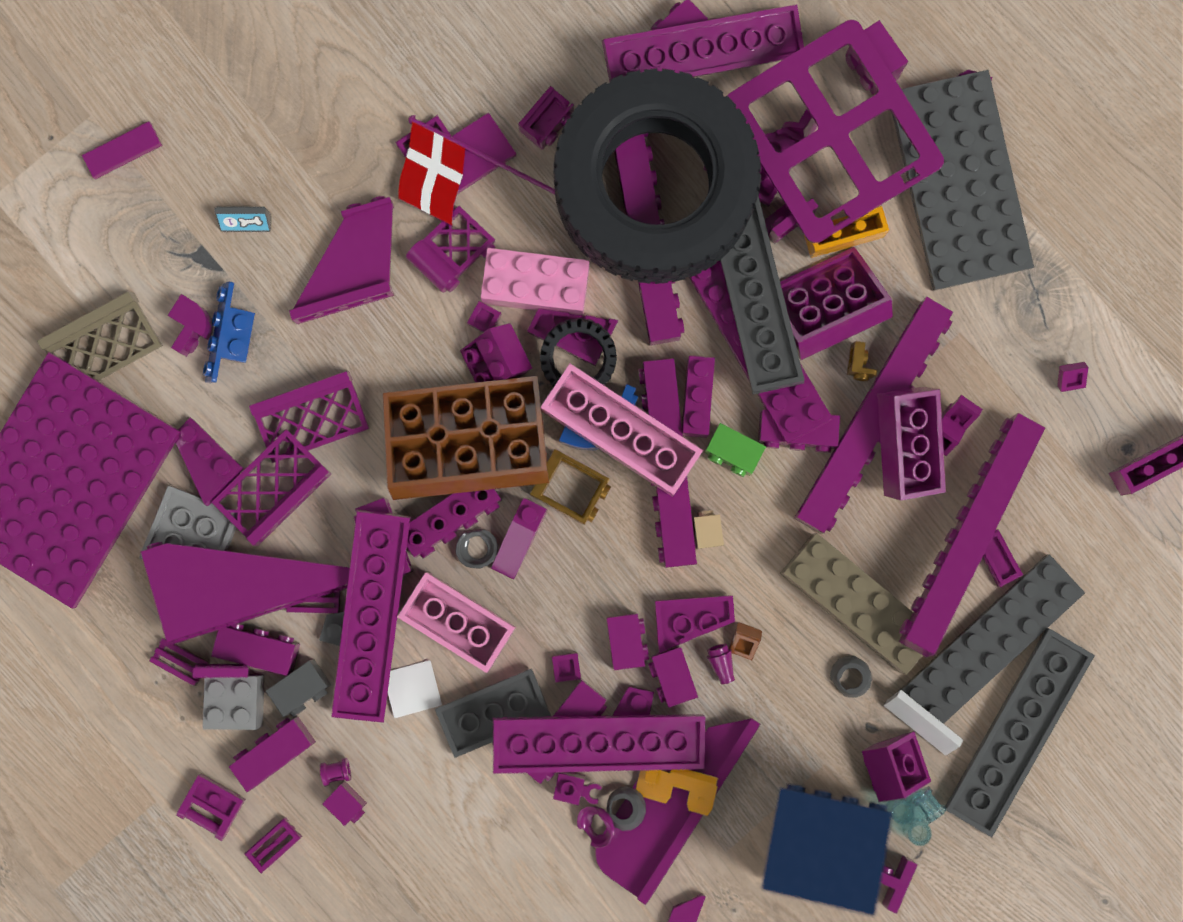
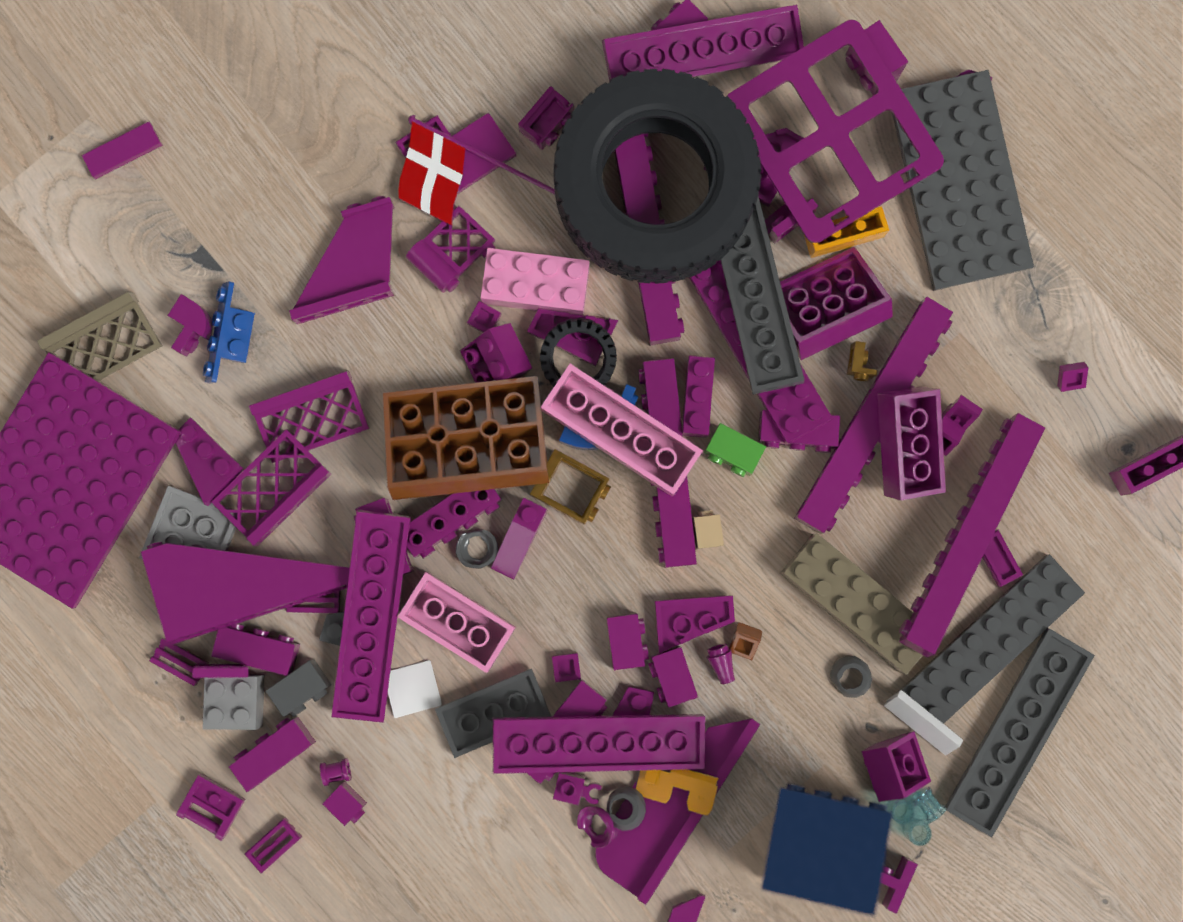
slope [215,207,271,232] -> none
magenta tile [781,108,818,138] -> none

